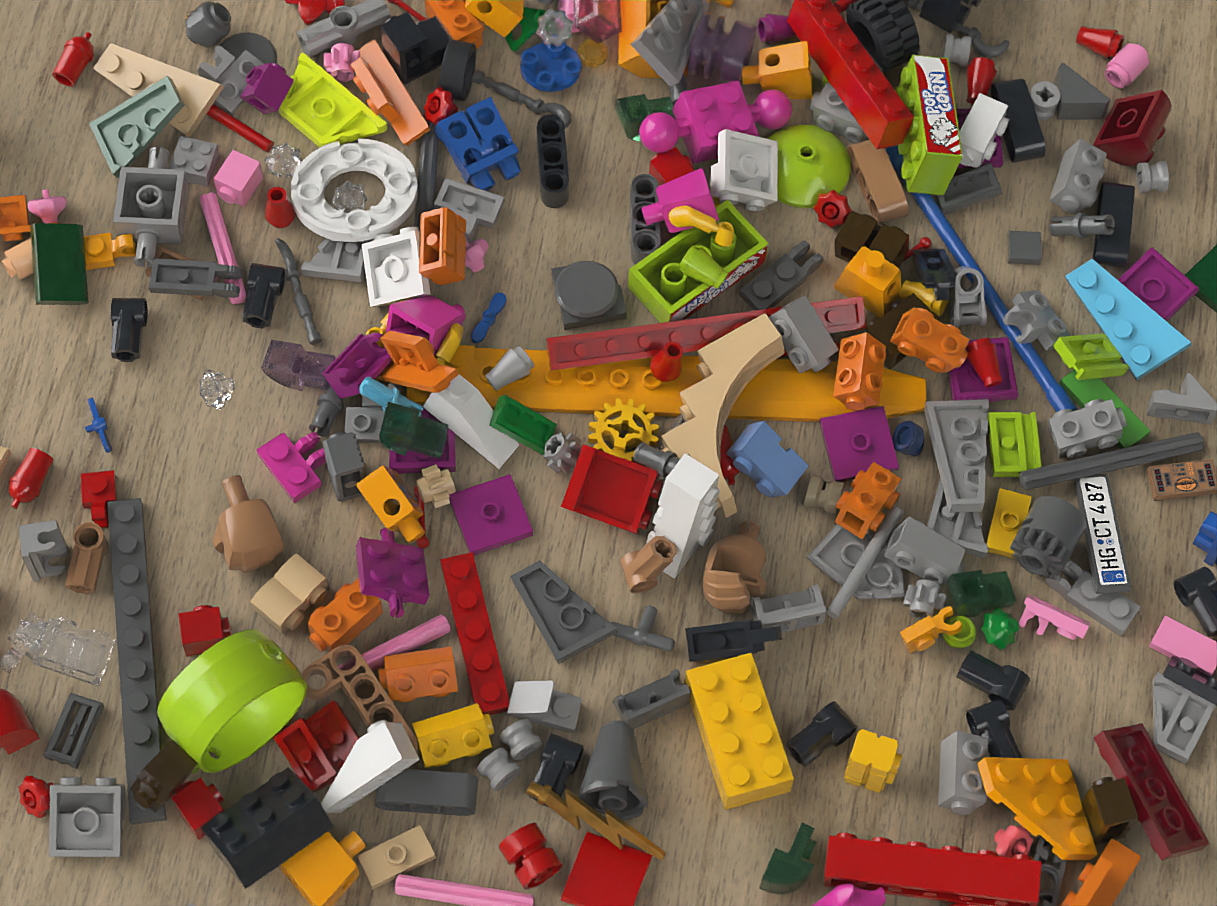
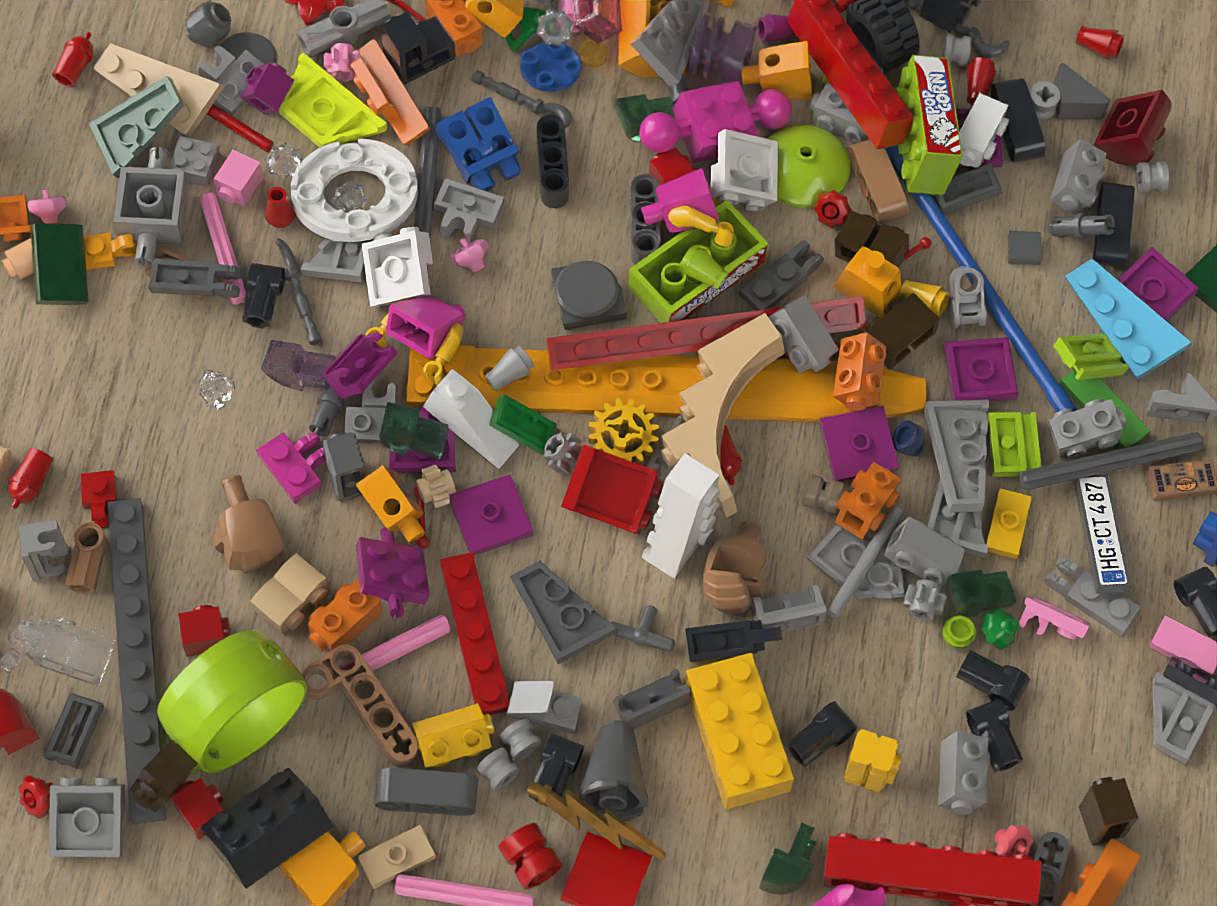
blue piece [85,397,112,453] -> none
black piece [111,298,148,362] -> none
red slope [274,700,360,793] -> none
white slope [321,720,420,813] -> none
medium azure axle [359,377,423,424] -> none
orange bracket [375,330,458,393] -> none
orange brick [378,647,458,702] -> none
orange brick [419,207,466,285] -> none
red piece [423,87,458,126] -> none
black tyre [439,39,476,101] -> none
blue piece [471,292,506,343] -> none
medium nougat piece [620,536,677,593] -> none
dark grey pin [634,442,680,478] -> none
red cone [650,342,683,382] -> none
medium blue brick [726,421,809,497] -> none
orange brick [890,307,970,373] -> none
light orange plate [900,606,962,653] -> none
black hinge [912,249,956,301] -> none
red cone [966,337,1004,388] -> none
light orange plate [977,757,1098,860] -> none
light grey plate [1003,289,1071,351] -> none
dark grey gear [1010,496,1087,577] -> none
dark red plate [1093,723,1210,861] -> none
bright pink brick [1104,43,1149,88] -> none

